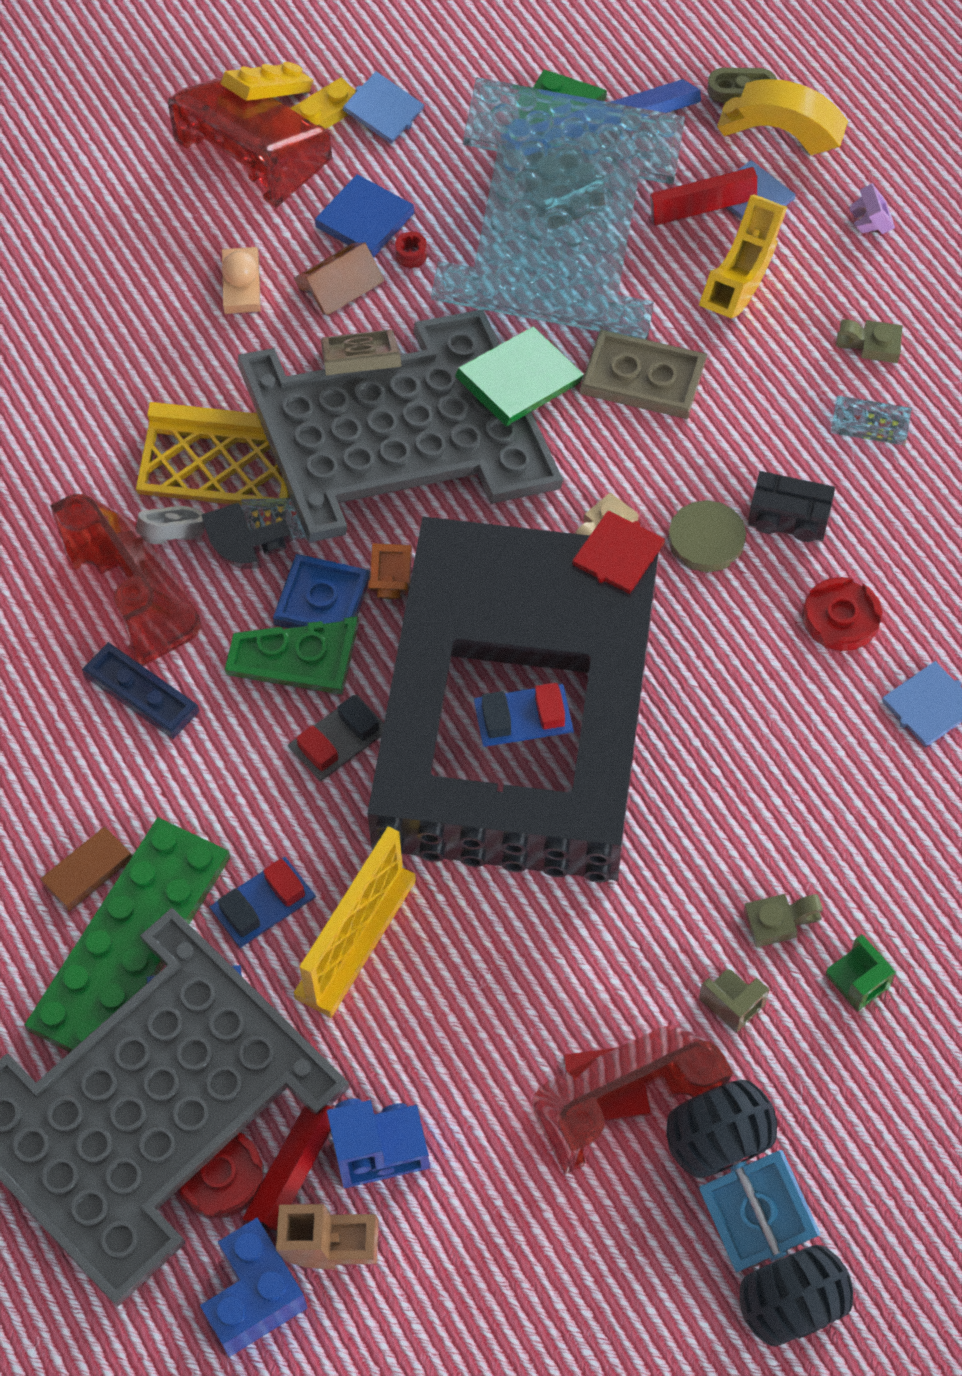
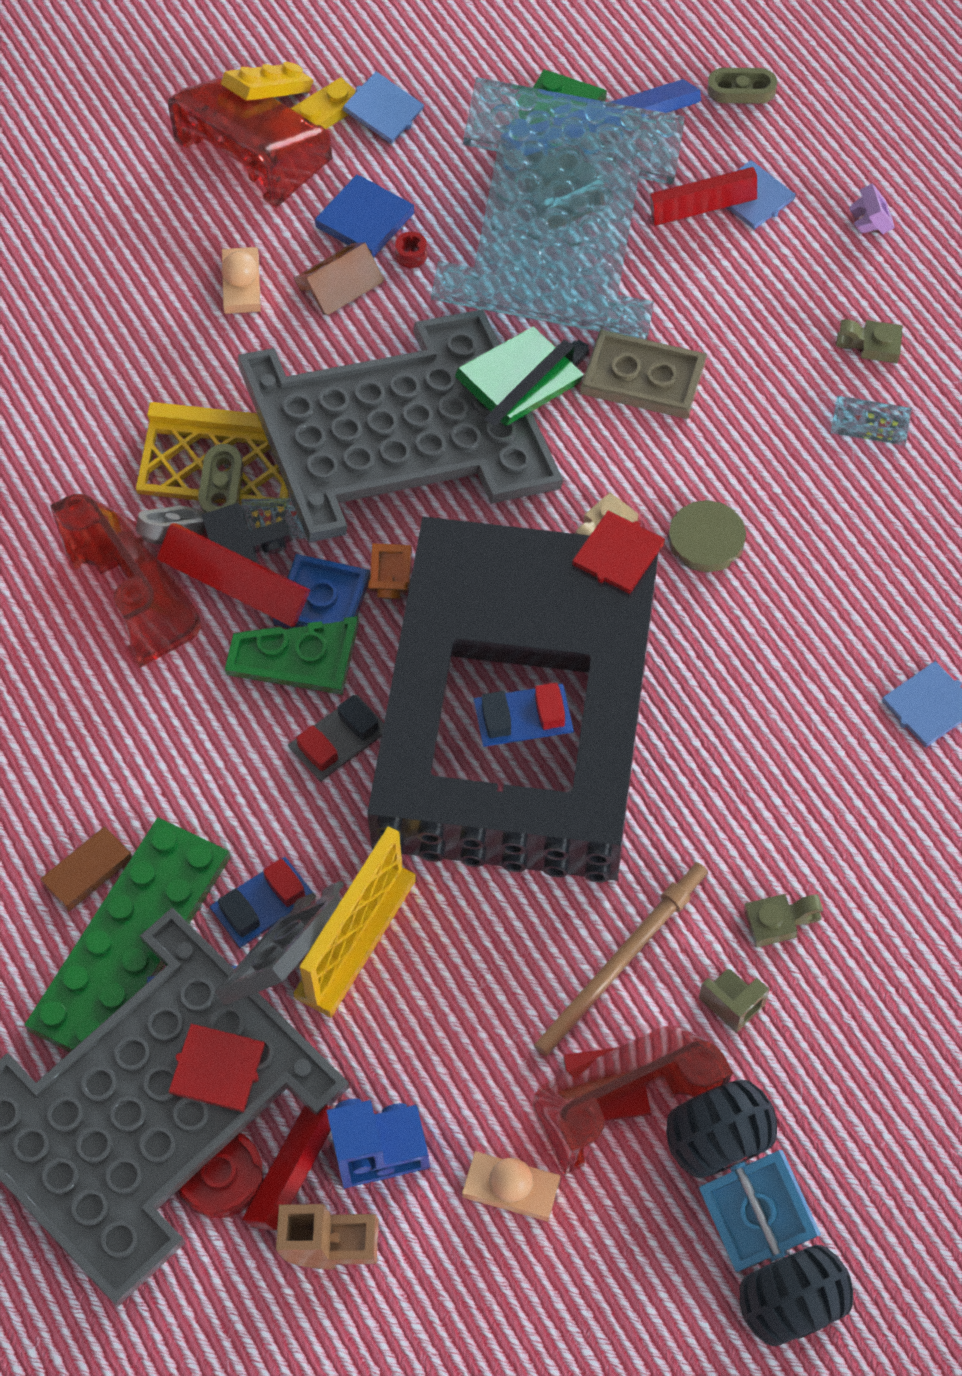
dark blue tile [82,642,199,739] -> none
blue brick [200,1218,308,1358] -> none
dark tan tile [321,329,402,376] -> none
yellow arch [698,194,787,319] -> none
yellow arch [717,79,848,156] -> none
black brick [748,471,835,542] -> none
red tile [802,577,883,651] -> none
green panel [826,934,896,1012] -> none
none -> red tile [157,523,310,627]
none -> red piece [169,1023,265,1113]
none -> olive plate [198,444,244,514]
none -> dark grey tile [214,881,344,1005]
none -> light nougat tile [462,1151,561,1222]
none -> black piece [484,339,589,426]
none -> medium nougat bar [534,862,708,1057]

